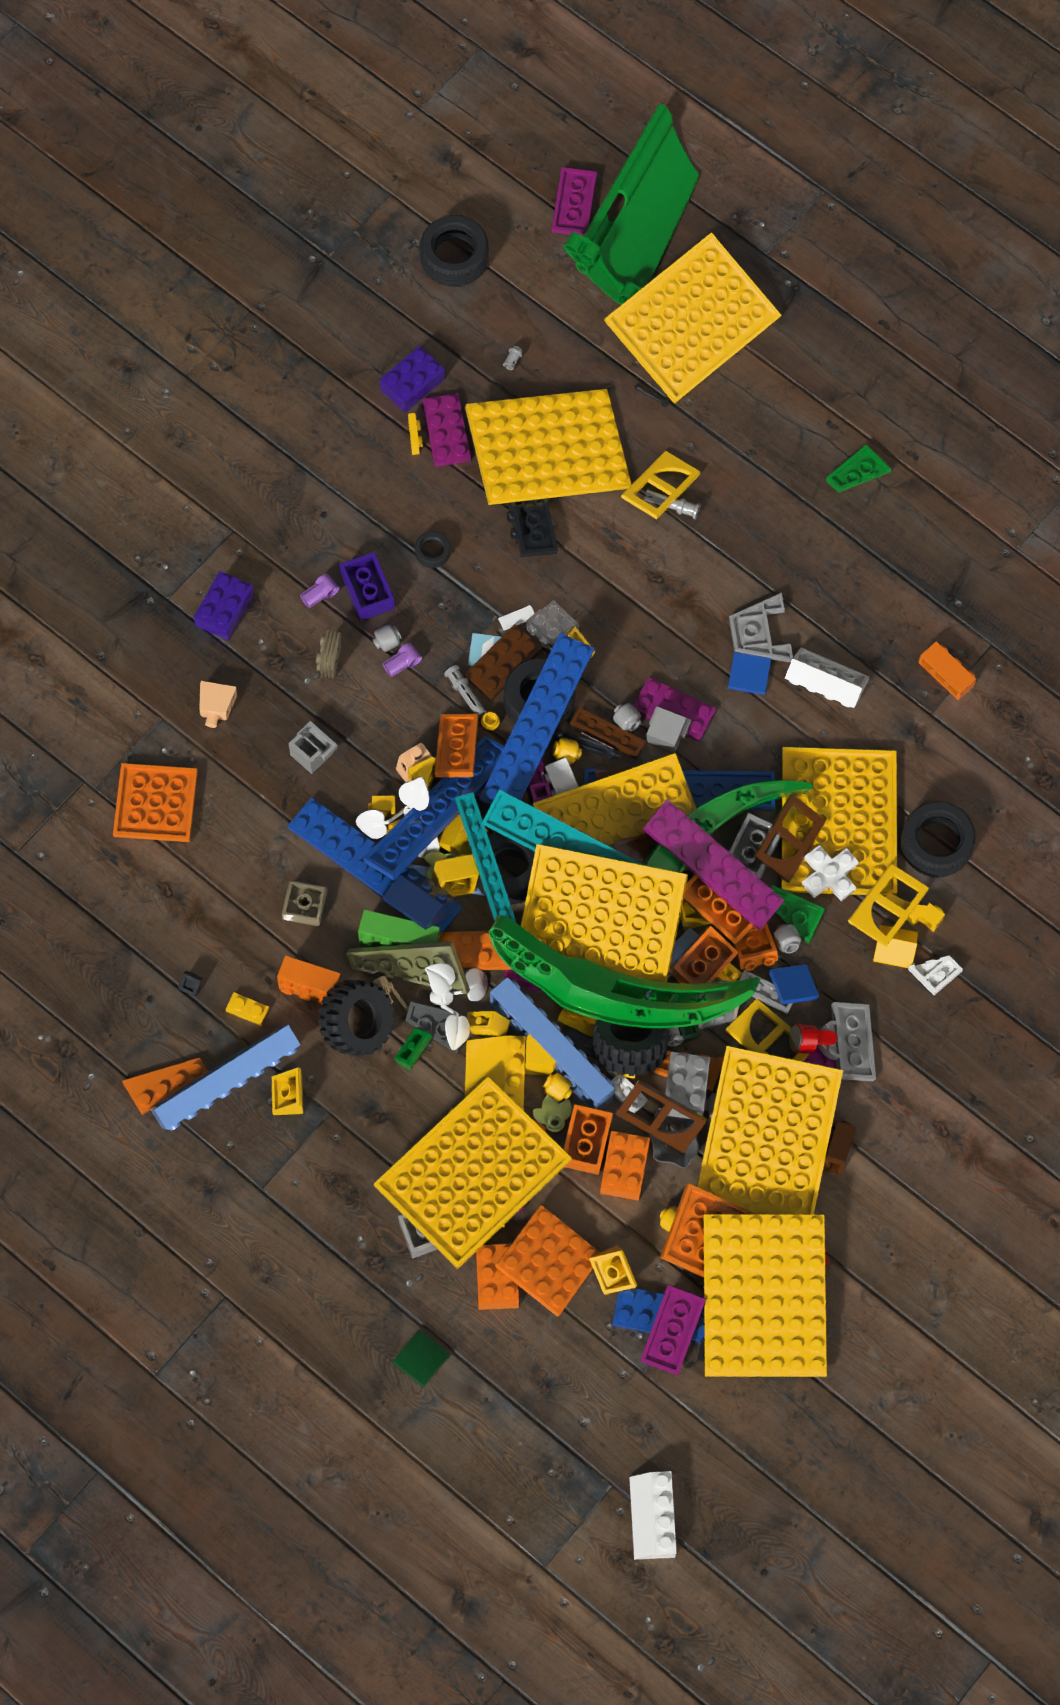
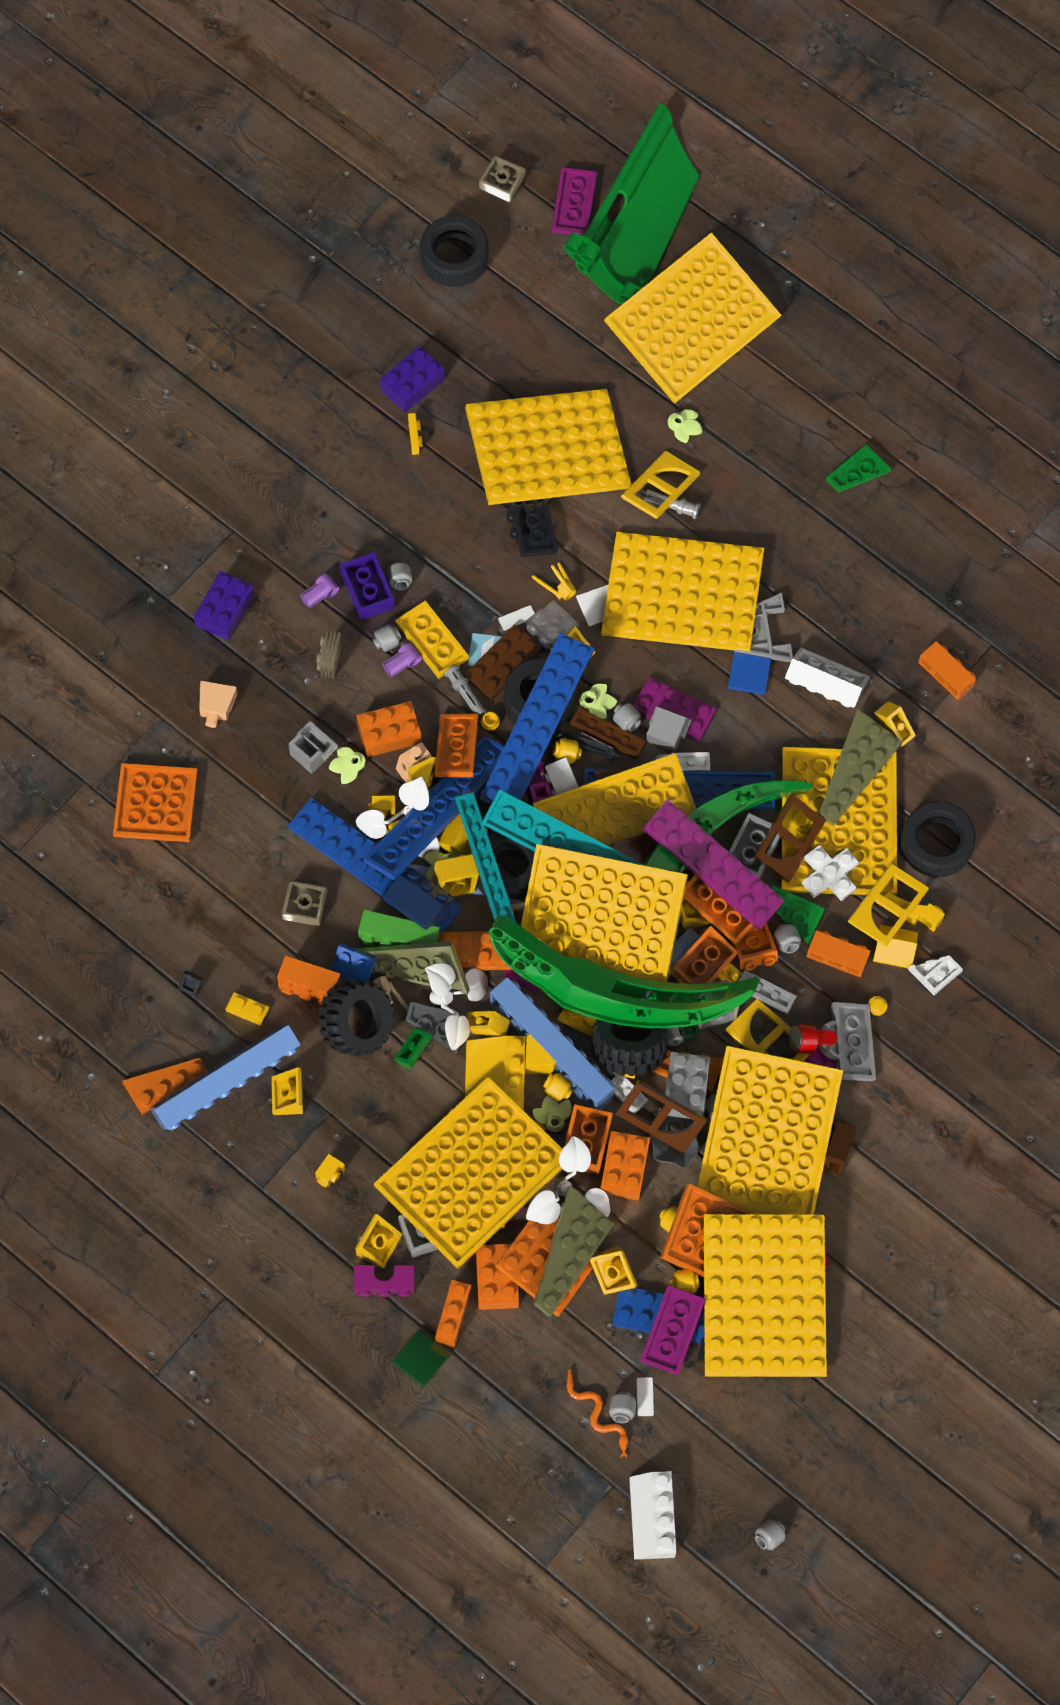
black tyre [415,531,450,568] -> none
magenta plate [422,393,471,467] -> none
light grey pin [503,346,522,370] -> none
black hinge [635,384,668,407] -> none
blue tile [769,964,819,1004] -> none
none -> yellow brick [315,1154,346,1188]
none -> yellowish green plate [329,747,366,784]
none -> blue plate [331,943,377,982]
none -> magenta arch [354,1265,415,1297]
none -> orange brick [356,701,422,757]
none -> yellow slope [356,1214,403,1269]
none -> light grey head [387,562,412,590]
none -> yellow plate [395,601,469,679]
none -> orange brick [435,1280,471,1348]
none -> dark tan brick [479,155,526,202]
none -> white plant [526,1136,610,1224]
none -> yellow plant [532,562,576,601]
none -> olive wing [533,1185,614,1317]
none -> orange animal [566,1370,628,1458]
none -> white sticker [576,585,608,626]
none -> yellowish green plate [579,684,617,719]
none -> yellow plate [601,532,764,651]
none -> light grey head [609,1391,636,1423]
none -> white sticker [637,1377,654,1416]
none -> white hinge [656,752,710,771]
none -> yellowish green plate [668,410,702,443]
none -> yellow head [670,1269,700,1294]
none -> light grey head [755,1519,786,1550]
none -> orange brick [806,930,870,977]
none -> olive wing [818,709,903,827]
none -> yellow plate [868,996,887,1016]
none -> yellow slope [874,702,916,747]

